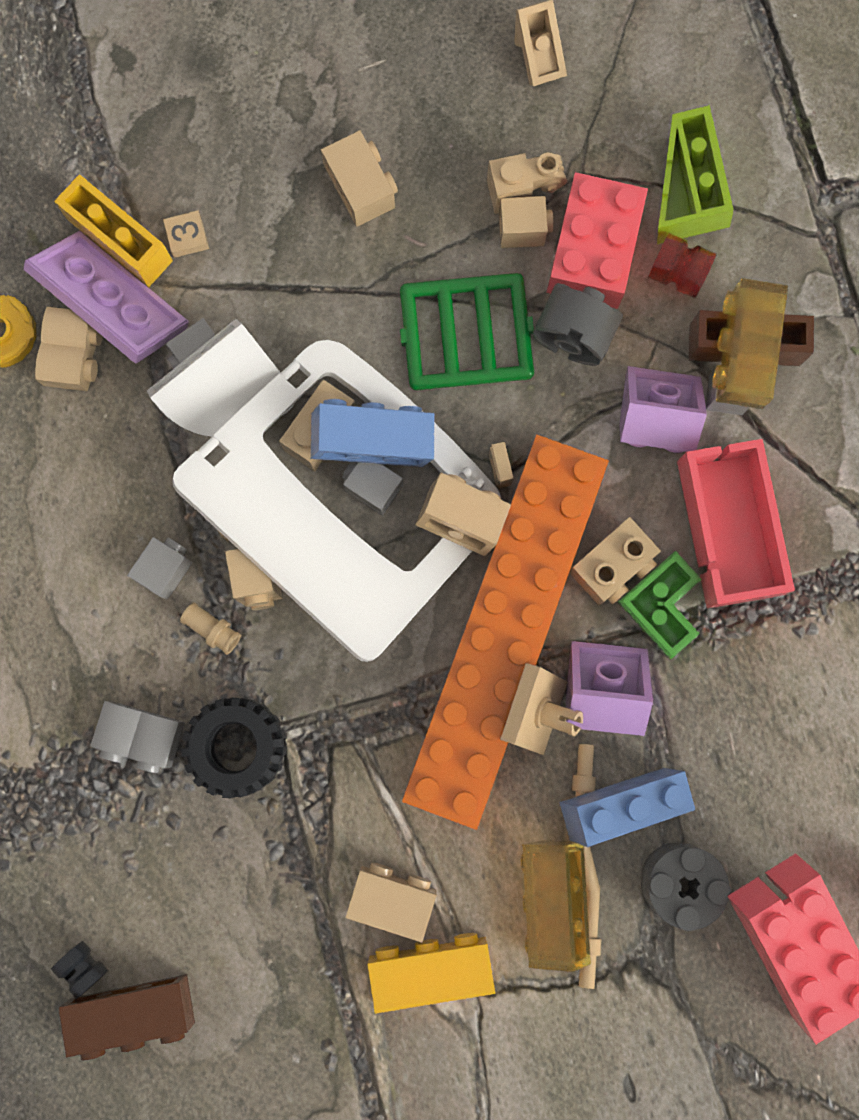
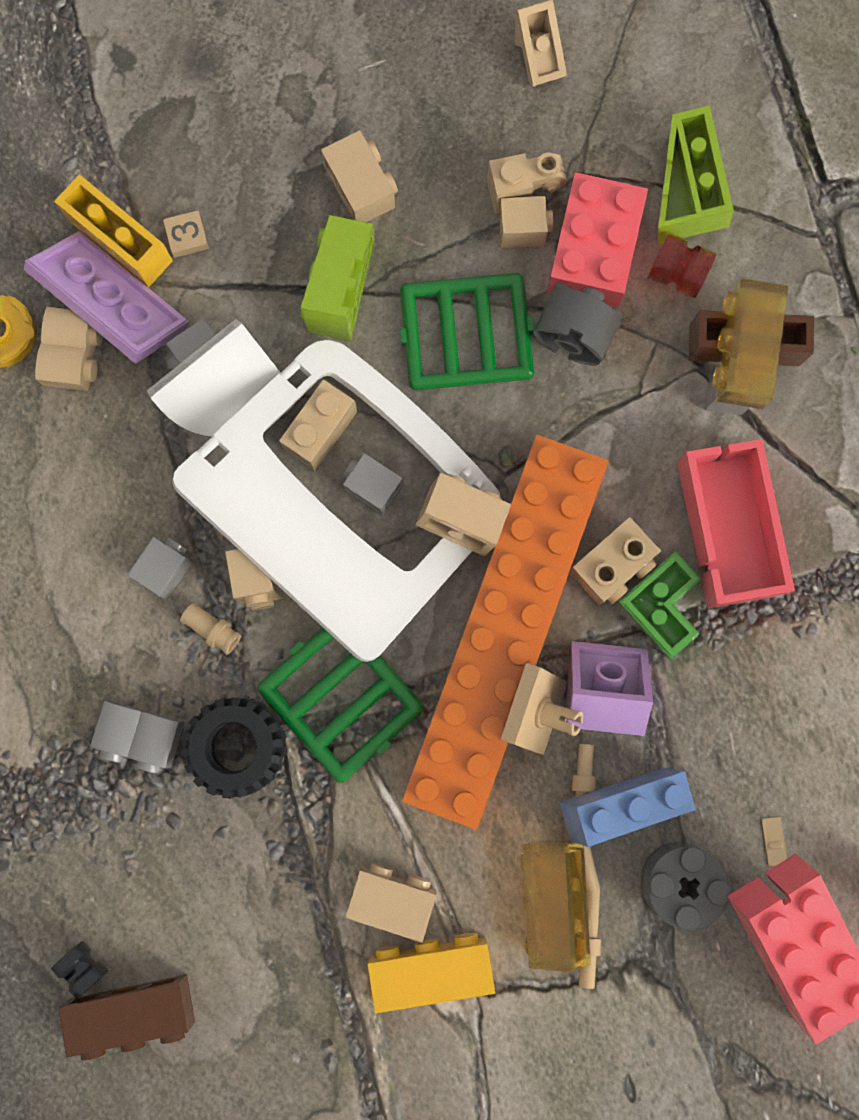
medium blue brick [310,399,434,467] -> none
tan tile [489,442,514,489] -> none
lavender slope [620,366,707,453] -> none
none -> green bar [257,627,424,783]
none -> lime wedge [301,215,375,341]
none -> tan piece [761,817,787,866]

